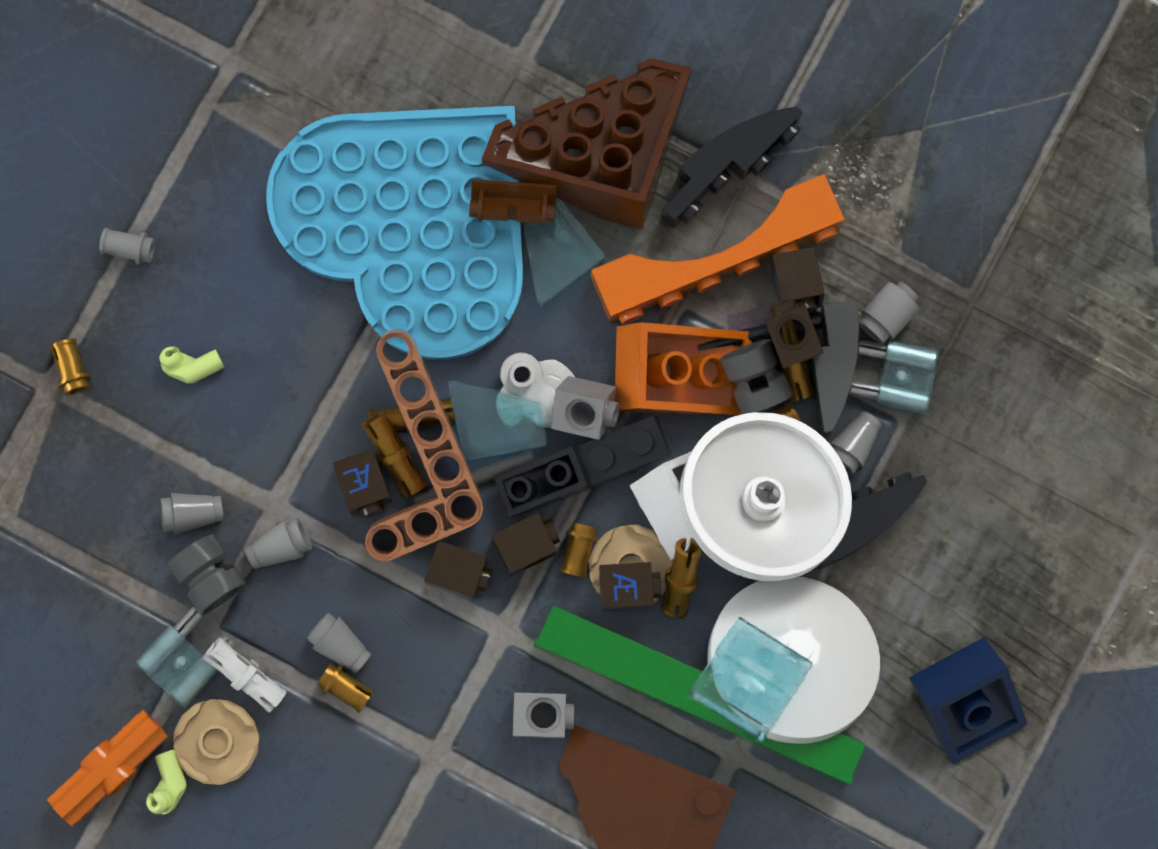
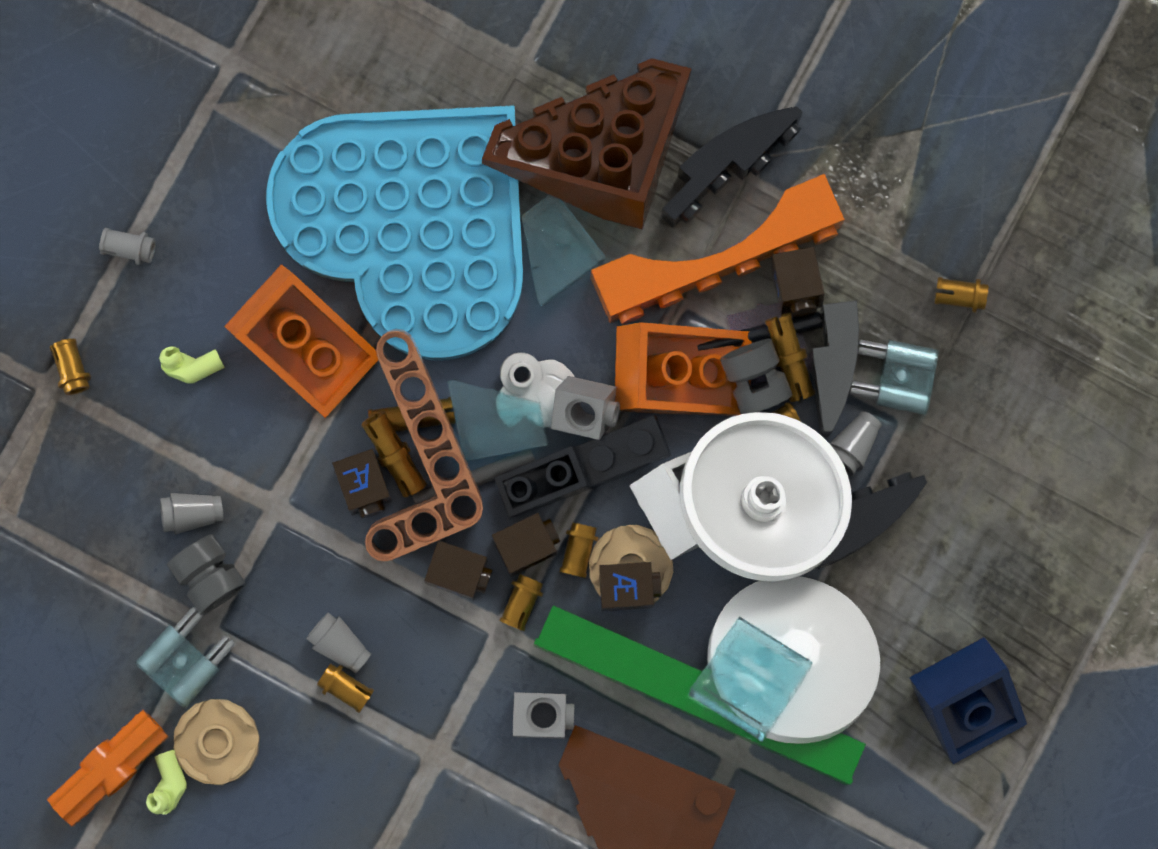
white pin [202,637,287,712] -> none
light grey cone [245,518,312,570] -> none
reddish brown hinge [469,179,557,227] -> none
pearl gold pin [661,538,703,619] -> none
dark brown brick [764,299,824,369] -> none
light grey brick [859,282,920,345] -> none
none -> orange slope [224,264,378,418]
none -> pearl gold pin [499,574,544,631]
none -> pearl gold pin [934,277,989,313]

